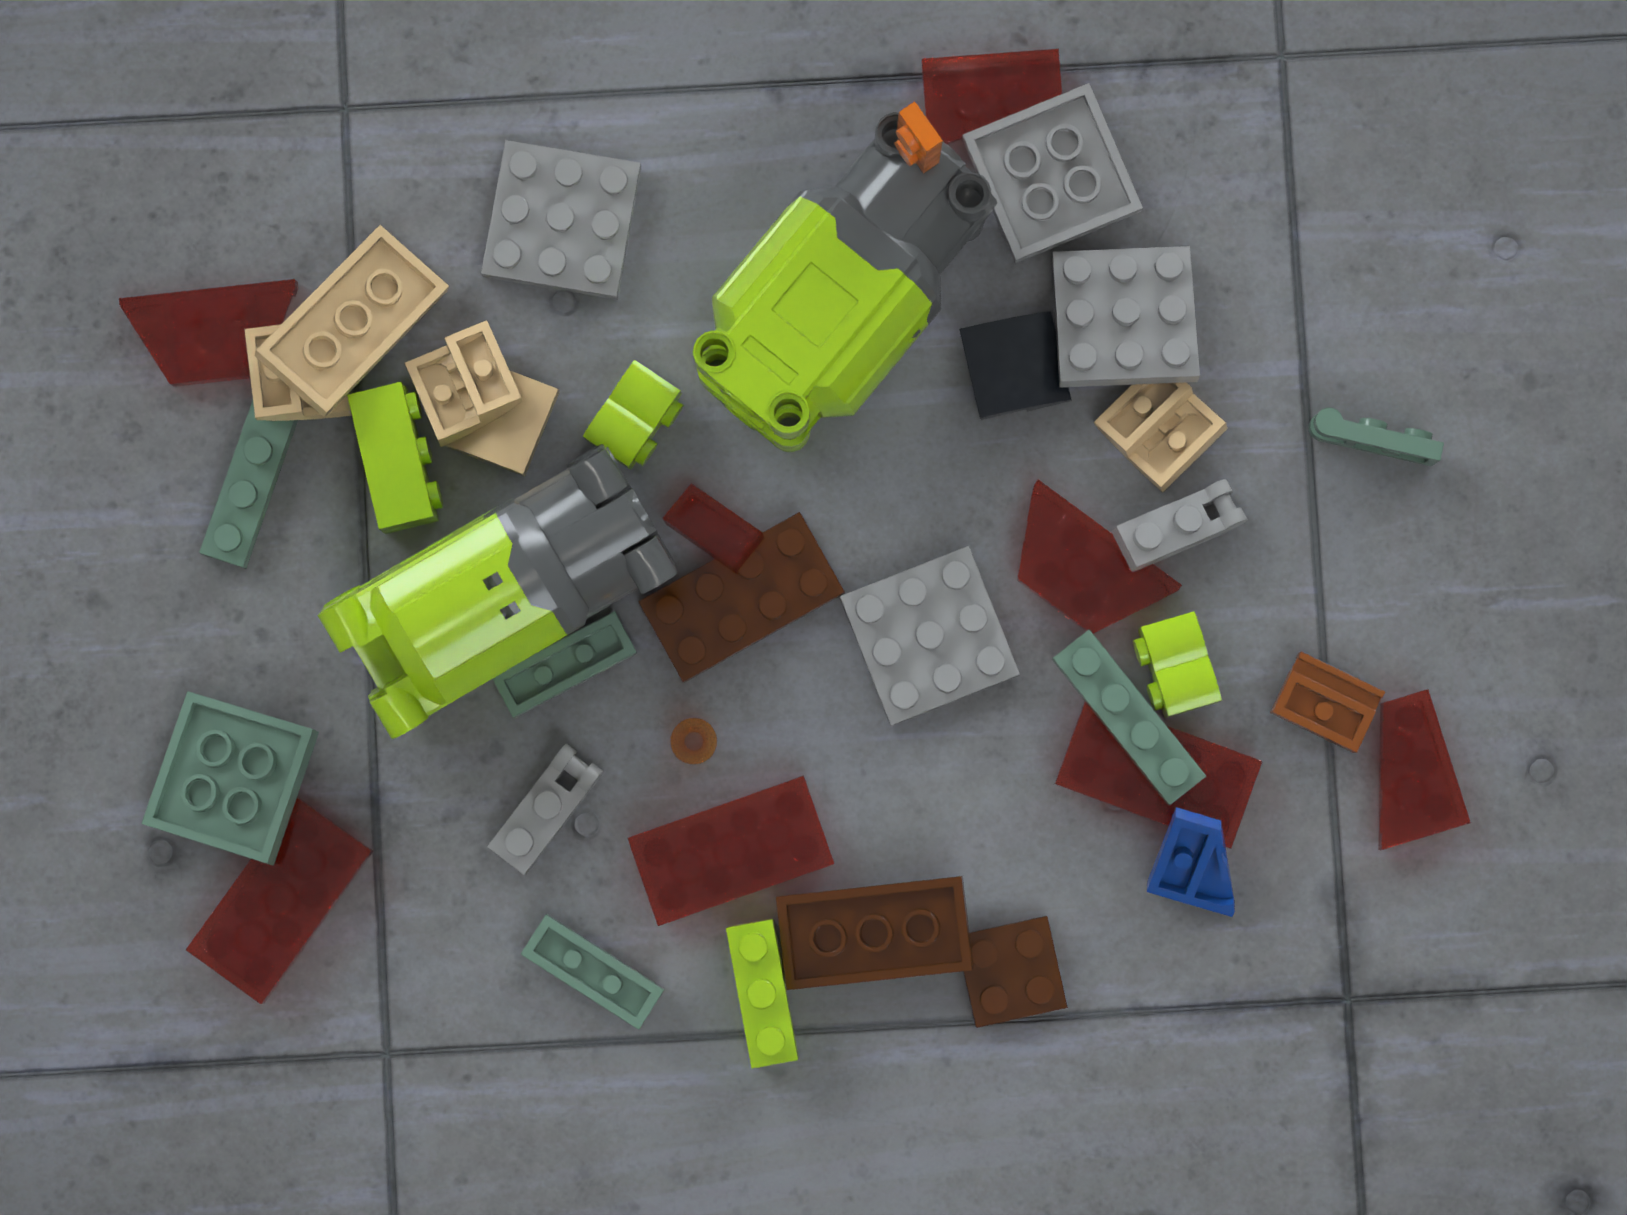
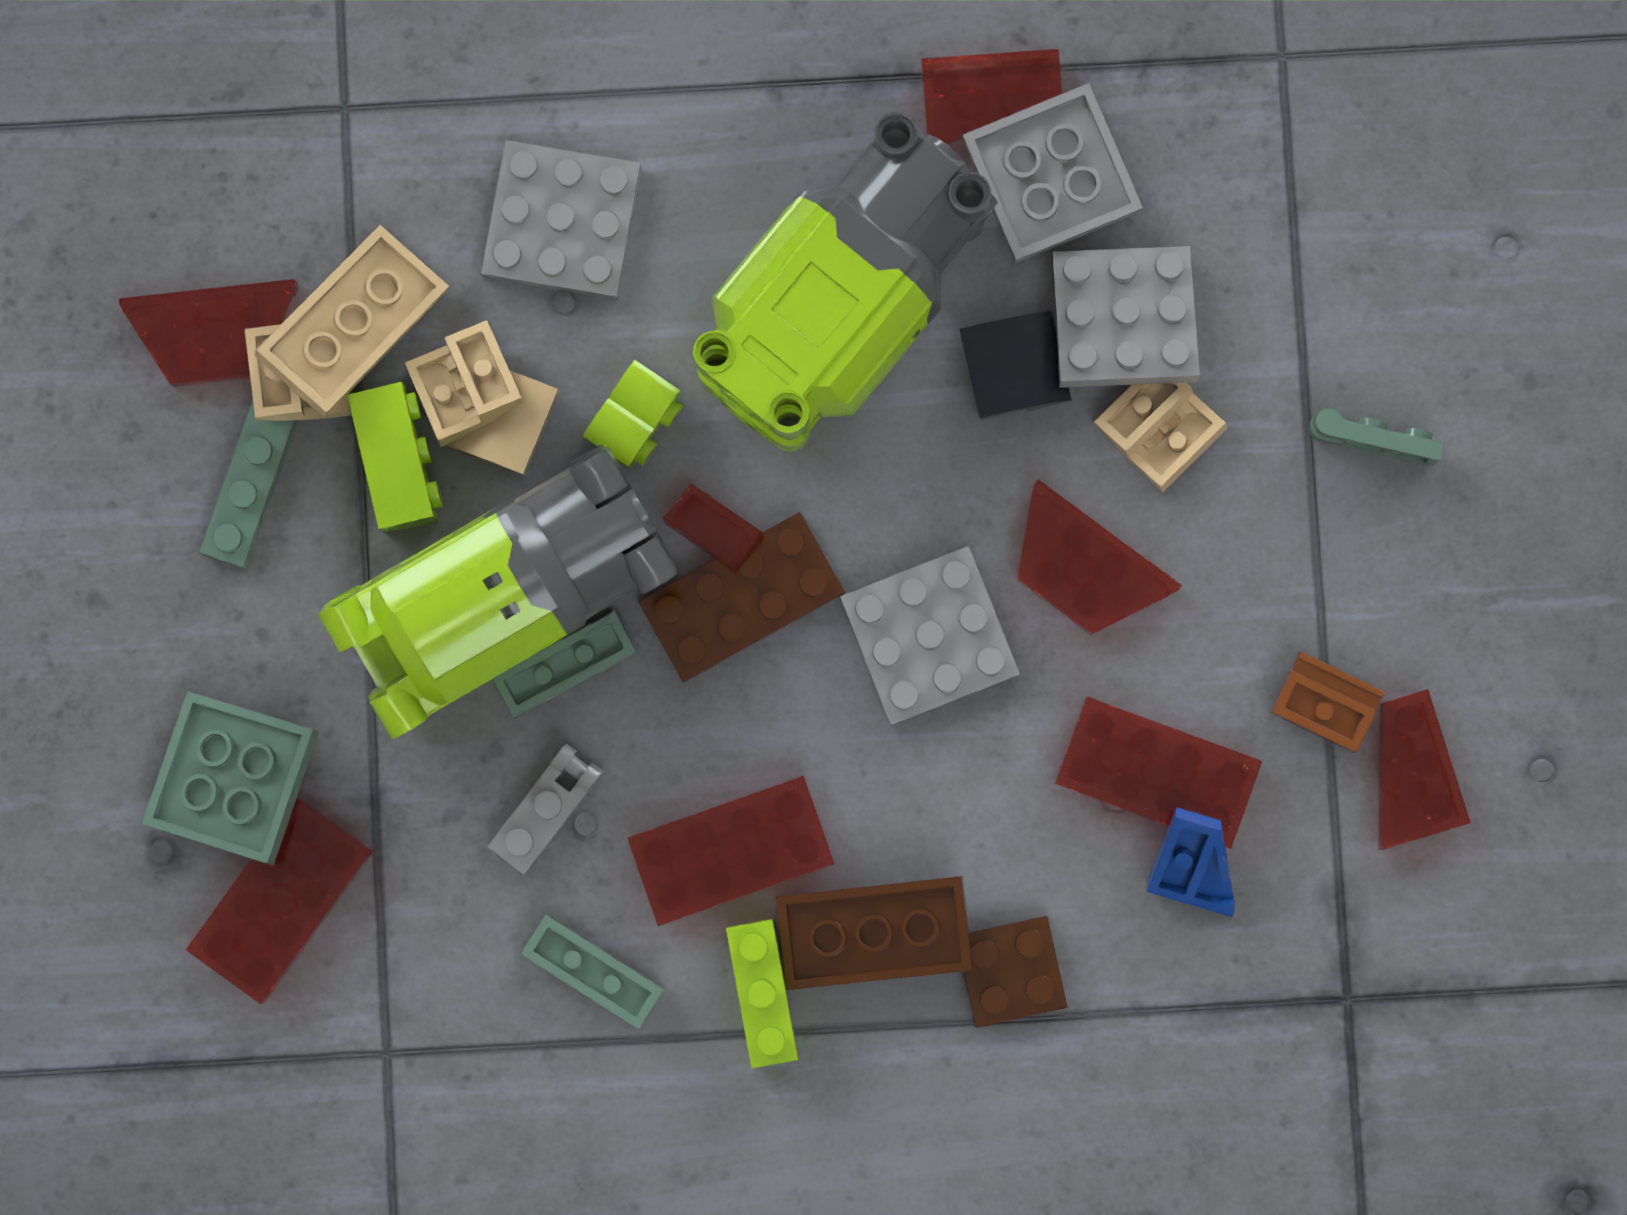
clear orange plate [670,718,717,765] -> none
orange plate [894,101,943,174] -> none
sand green plate [1052,629,1206,806] -> none
light grey plate [1112,479,1248,572] -> none
lime brick [1133,611,1222,718] -> none

